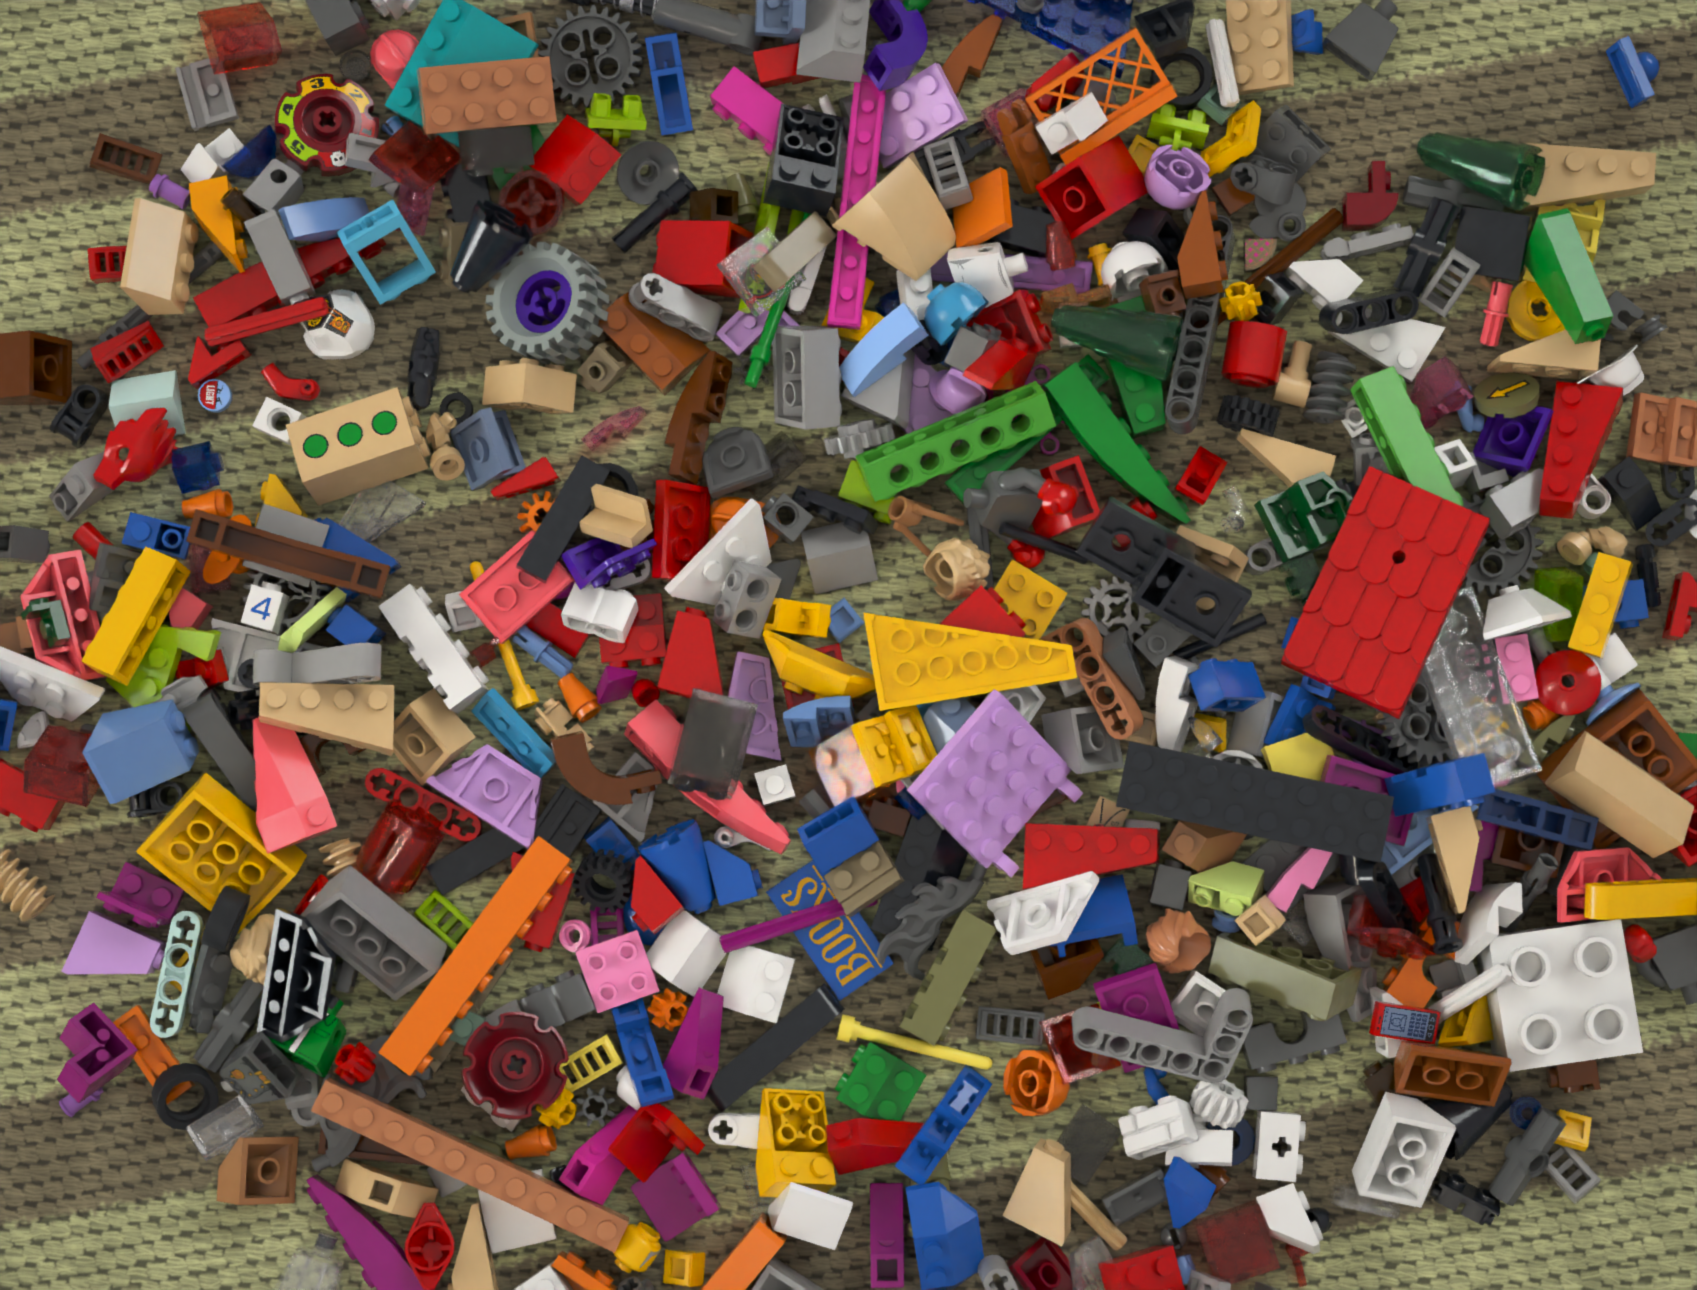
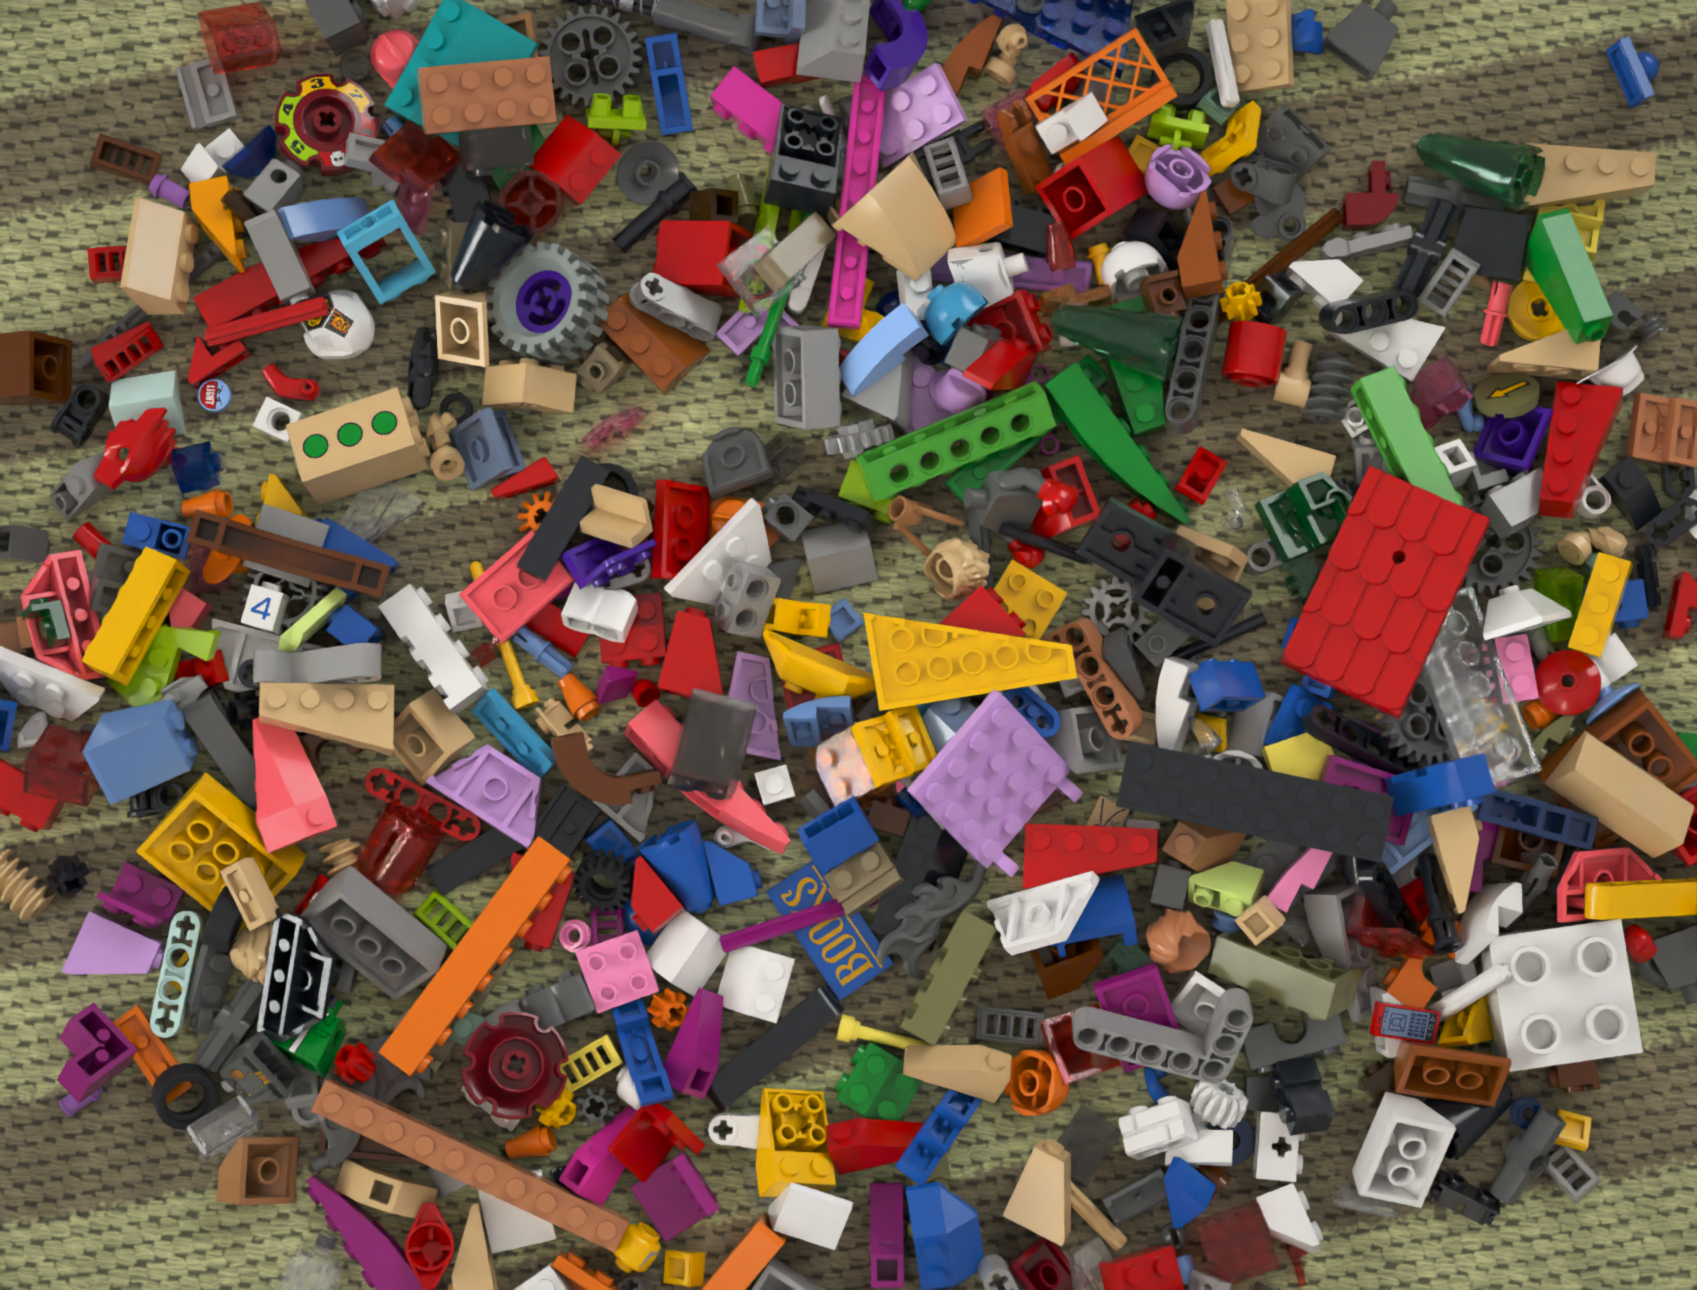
reddish brown slope [665,351,733,485] -> none
black tyre [1216,395,1280,437] -> none
dark tan tile [1244,238,1277,273] -> none
black hinge [1306,1207,1332,1234] -> none
none -> black gear [46,855,90,896]
none -> tan panel [220,857,278,931]
none -> tan slope [435,289,489,367]
none -> tan slope [903,1045,1012,1103]
none -> tan arm [983,24,1027,86]
none -> blue plate [1002,687,1060,739]
none -> black brick [1269,1057,1335,1136]

